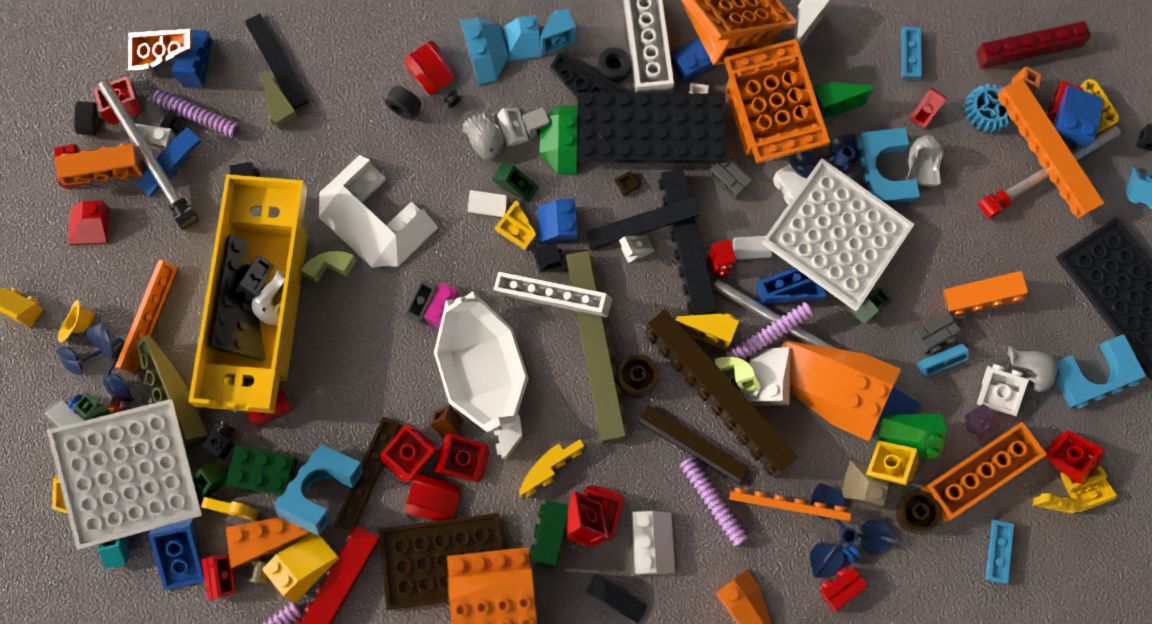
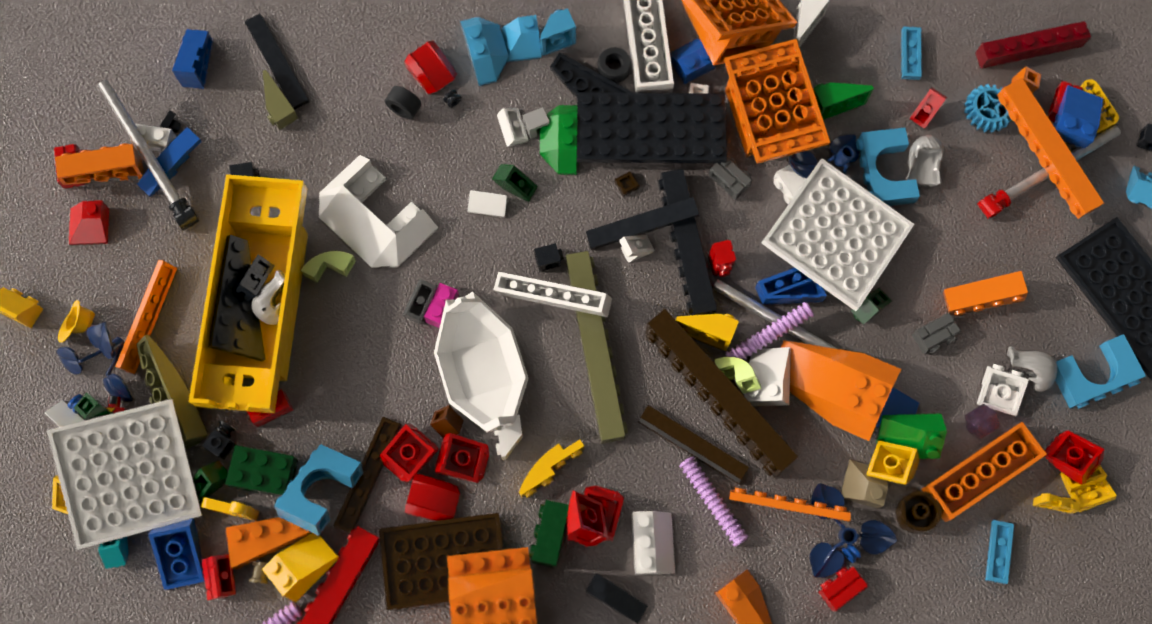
black tyre [74,101,98,135] -> none
red slope [93,76,141,125] -> none
wedge [129,29,192,71] -> none
lavender piece [153,90,240,138] -> none
light grey piece [462,112,504,160] -> none
yellow wing [495,200,536,251] -> none
blue slope [538,199,577,244] -> none
dark brown brick [618,354,658,398] -> none
white slope [733,236,772,260] -> none
dark azure piece [916,344,969,377] -> none

